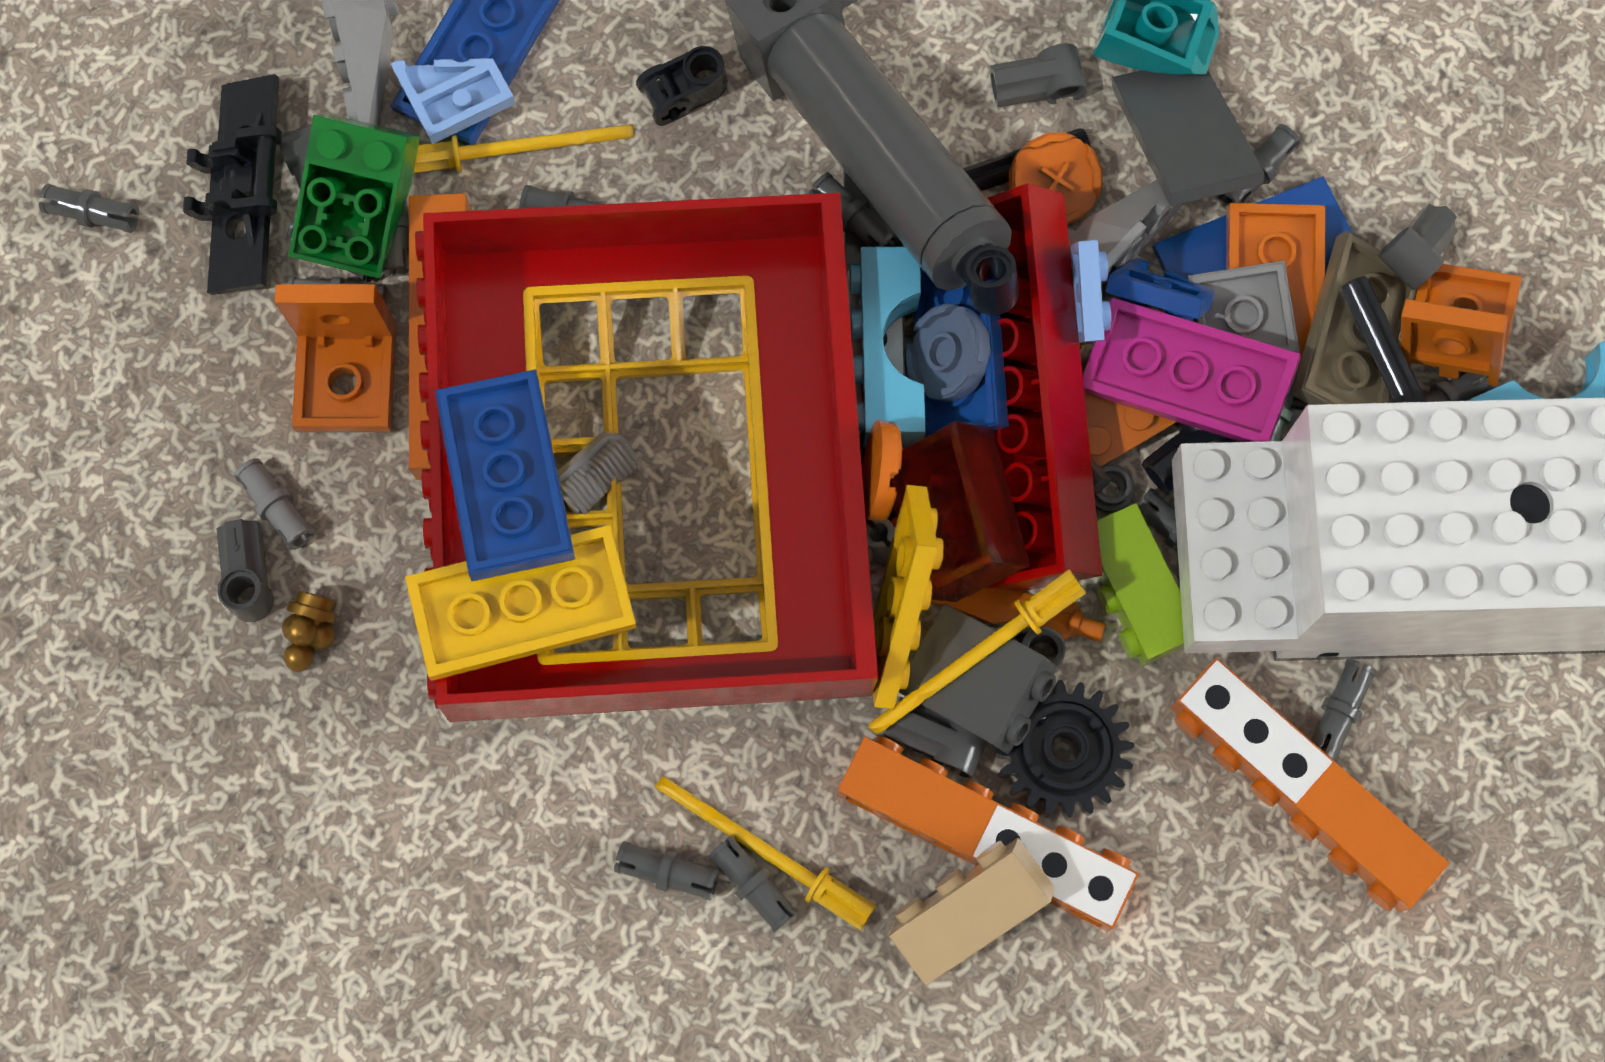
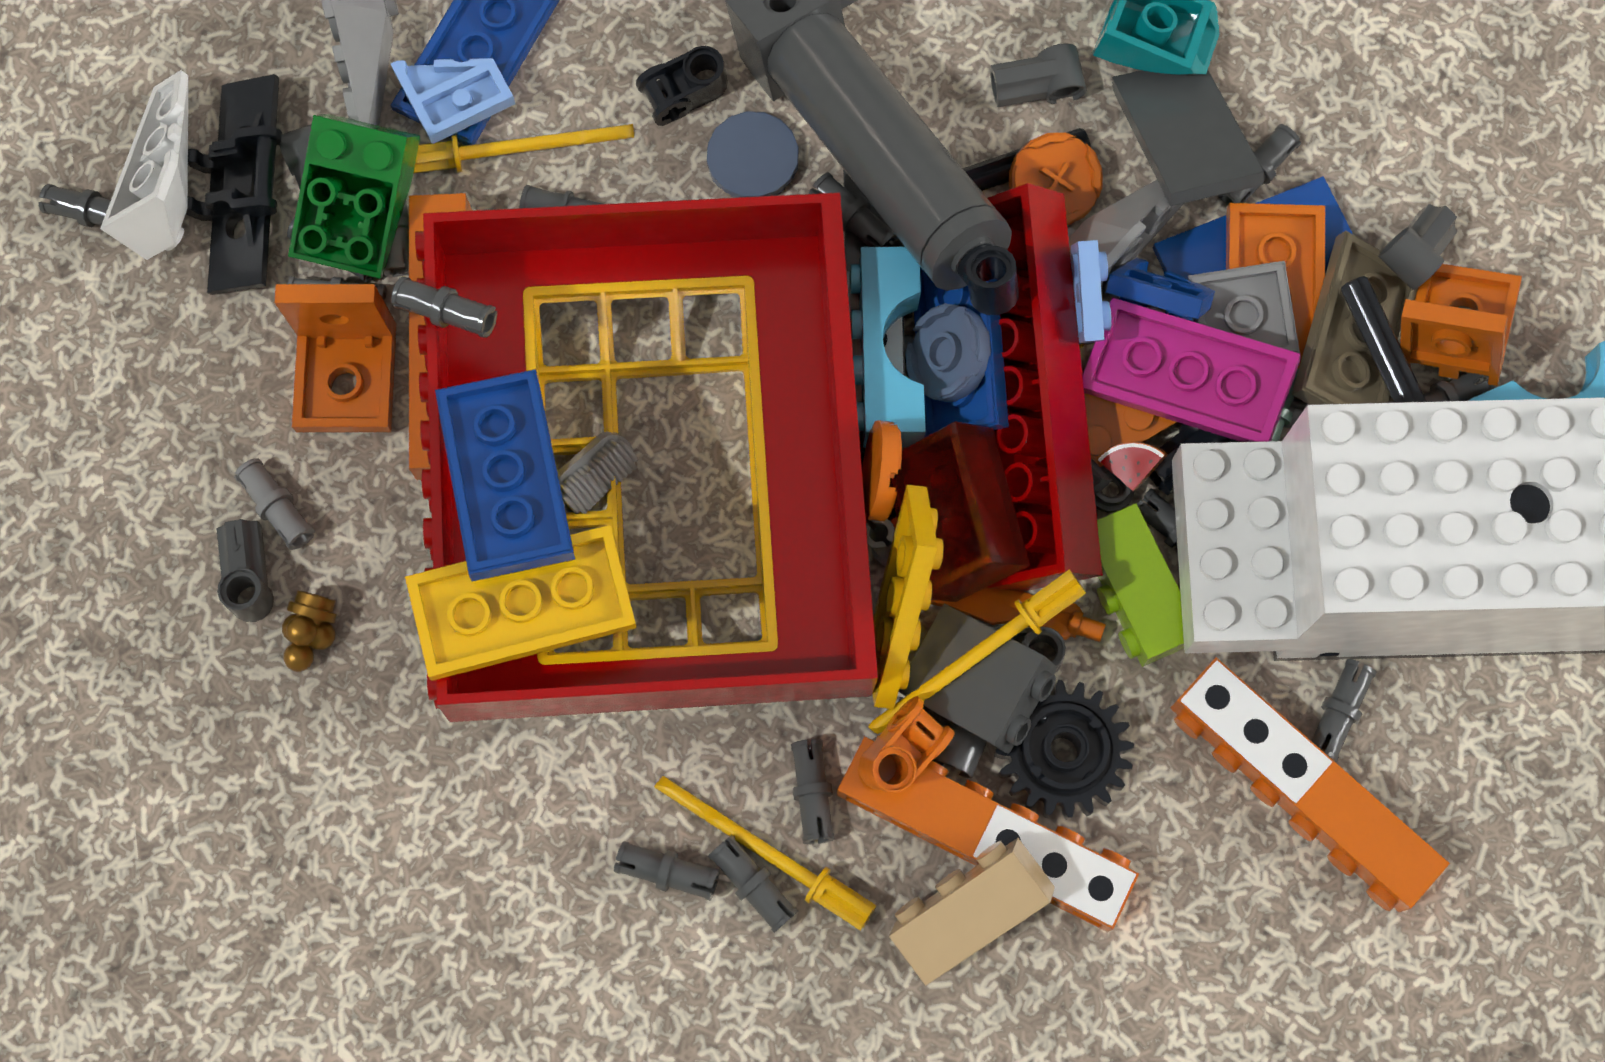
none -> white wedge [100,70,188,260]
none -> dark grey pin [391,276,497,338]
none -> sand blue tile [707,111,799,198]
none -> dark grey pin [791,739,835,844]
none -> orange piece [858,696,955,793]
none -> tile [1097,442,1168,491]

